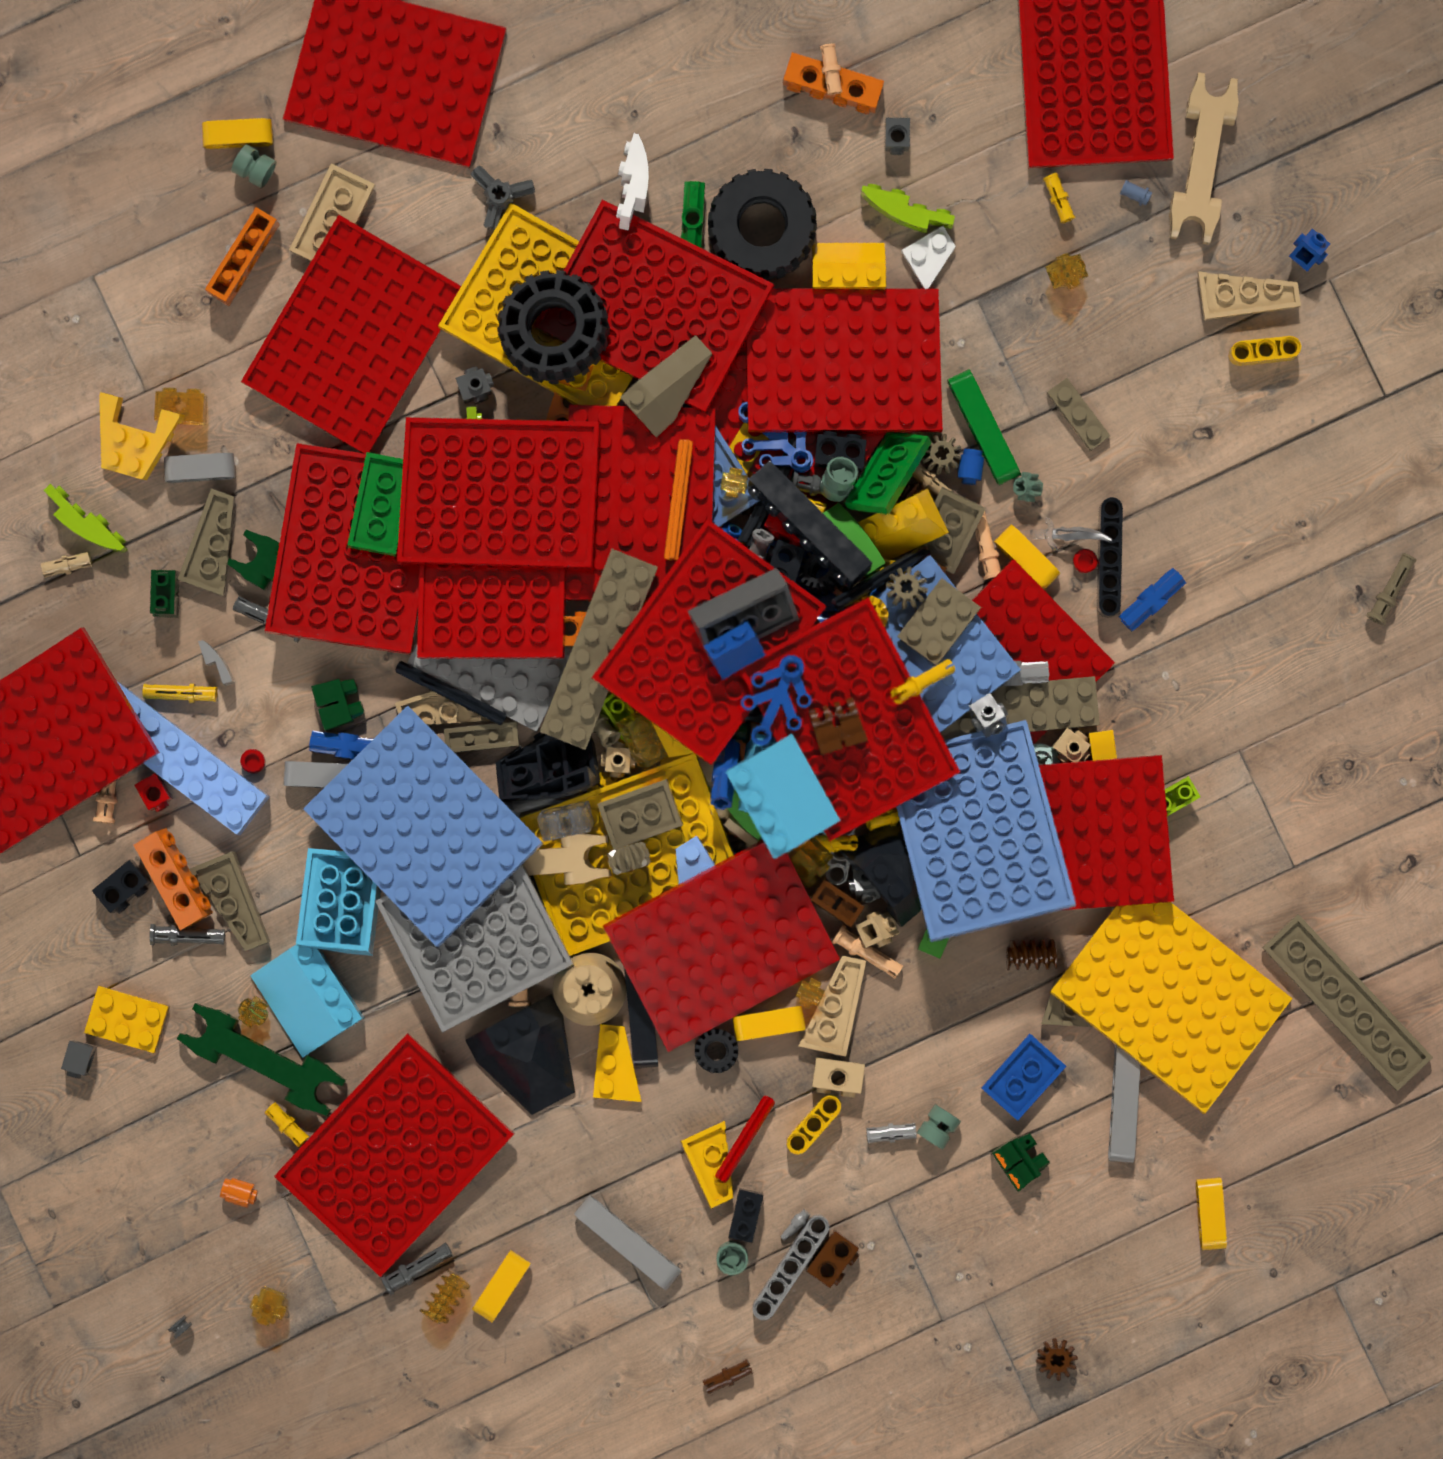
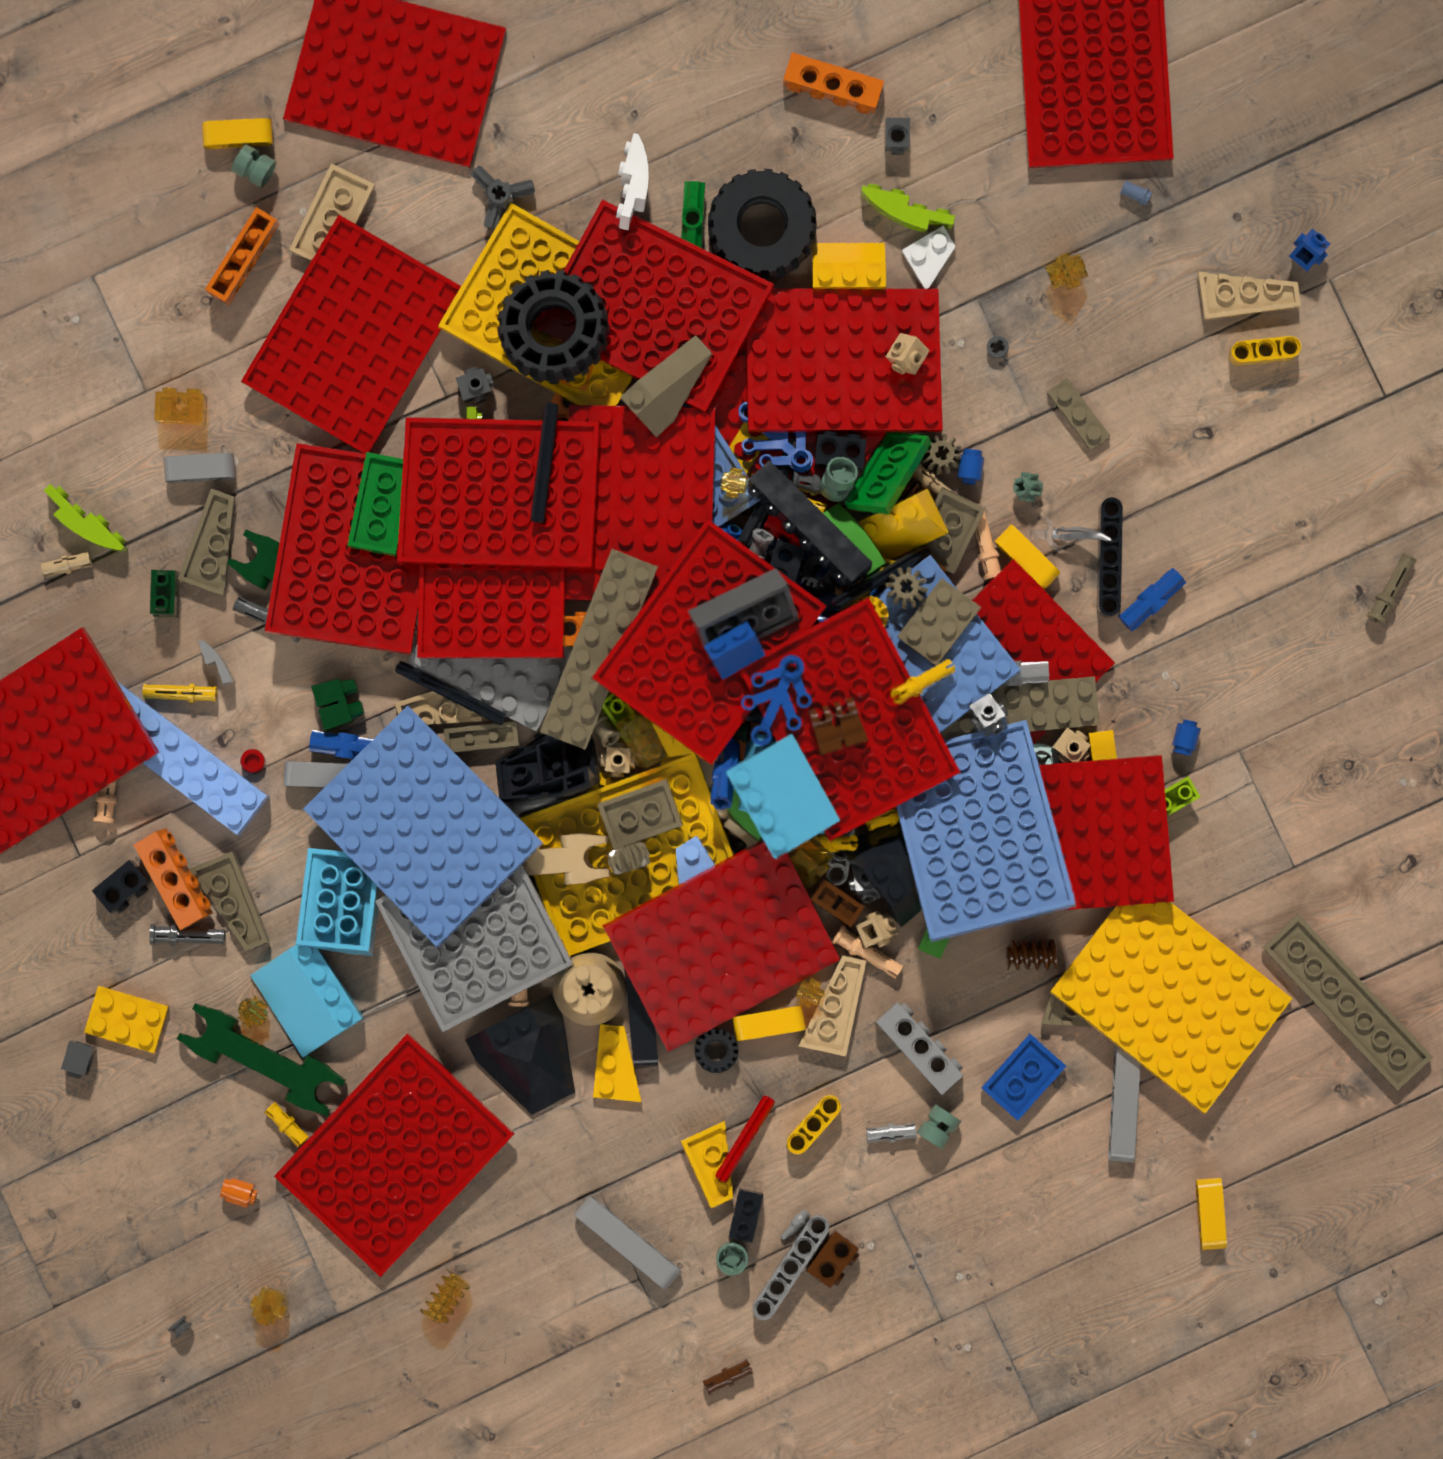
yellow wing [99,392,185,480] -> none
red brick [134,773,173,812] -> none
dark grey pin [380,1242,454,1296] -> none
yellow beam [472,1250,531,1323] -> none
clear brick [537,801,595,842] -> none
orange axle [664,439,693,561] -> none
tan brick [812,1057,865,1098] -> none
light nougat pin [820,43,843,95] -> none
green beam [947,369,1021,486] -> none
dark green hips [991,1133,1050,1192] -> none
reddish brown gear [1036,1338,1078,1381] -> none
yellow pin [1043,173,1076,224] -> none
red tile [1073,549,1098,574] -> none
tan piece [1169,72,1239,245] -> none
none -> black axle [530,402,558,523]
none -> light grey brick [875,1002,964,1095]
none -> tan brick [886,333,930,375]
none -> dark grey bush [987,336,1009,359]
none -> blue brick [1172,719,1201,756]

